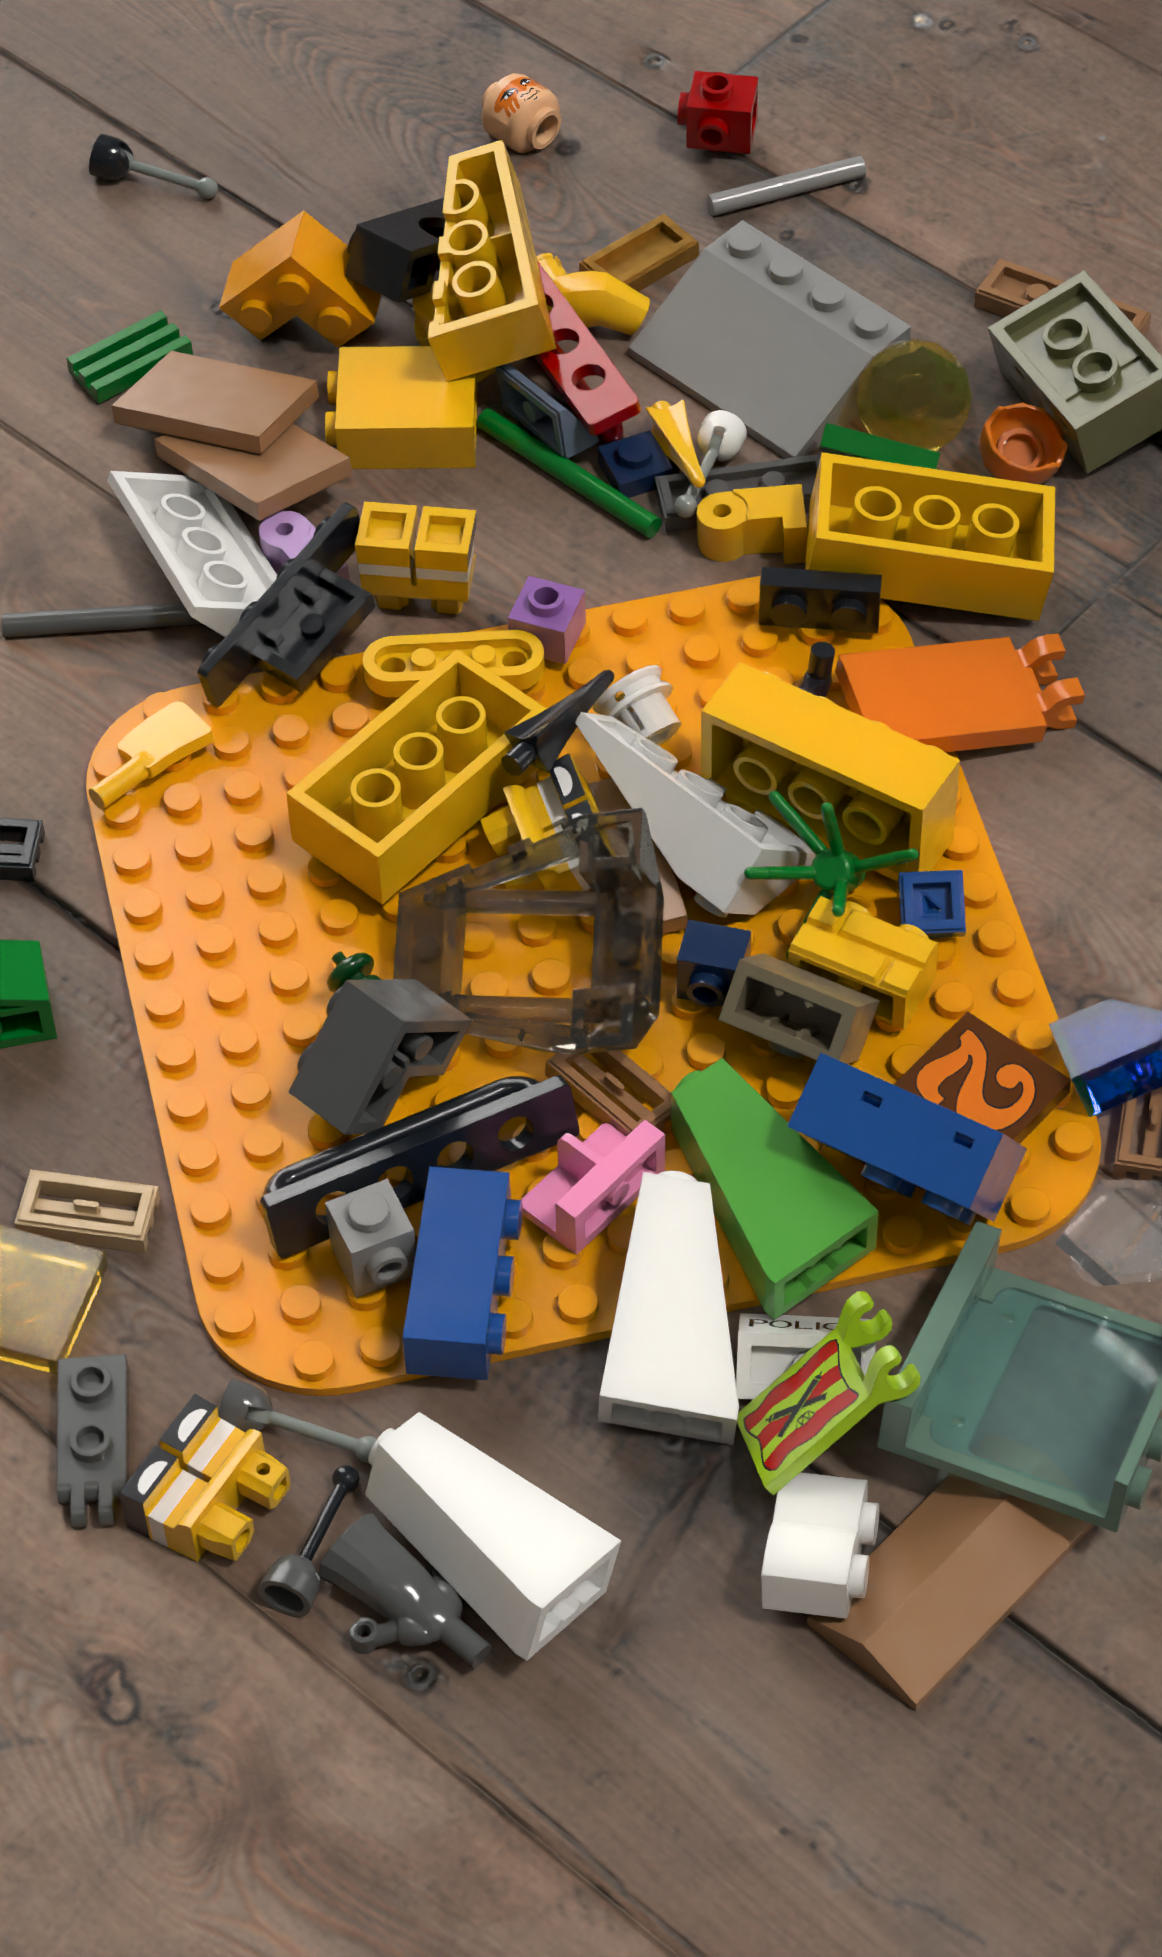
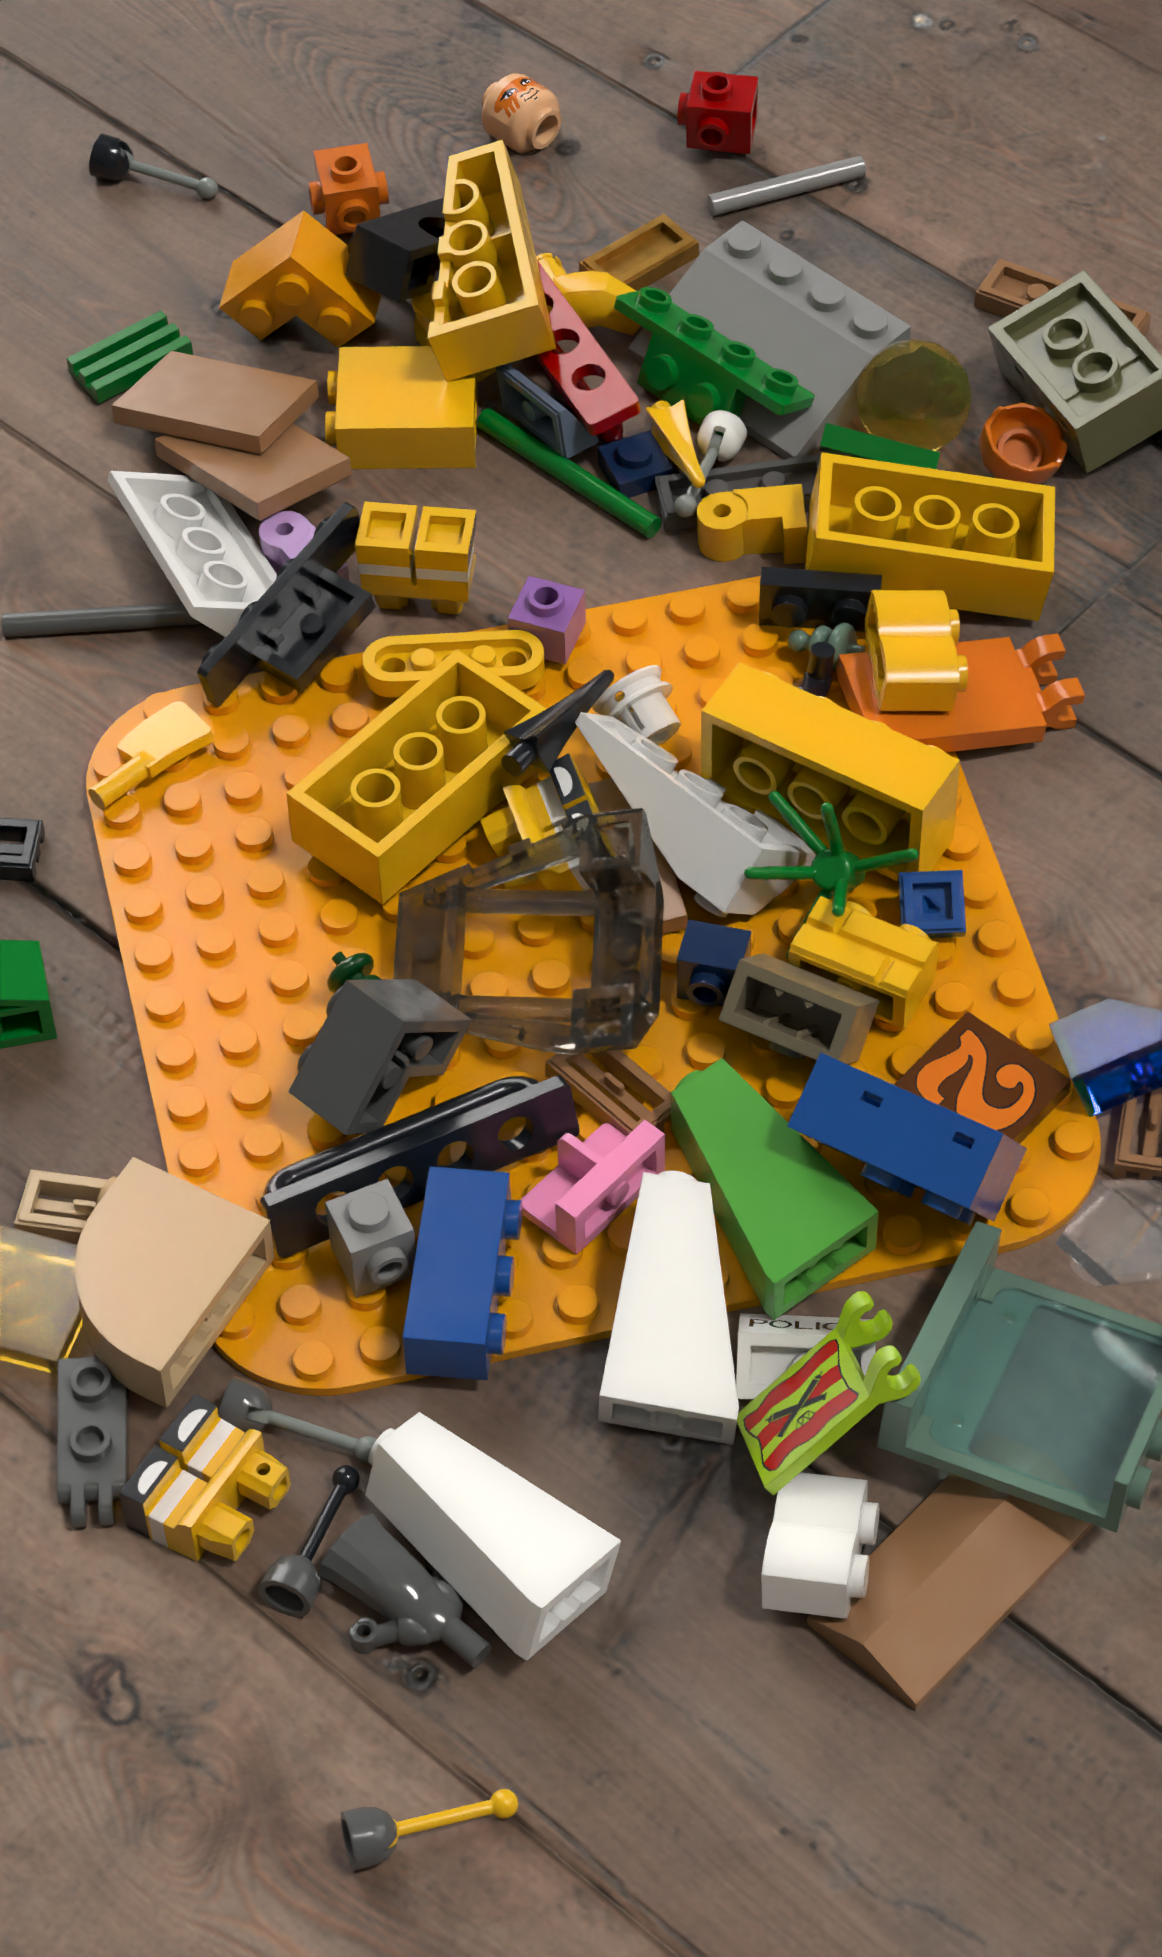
none -> tan brick [74,1157,275,1408]
none -> orange brick [308,143,389,235]
none -> hinge [341,1789,518,1871]
none -> green bracket [613,287,815,436]
none -> sand green hair [787,623,865,672]
none -> yellow brick [865,590,968,711]

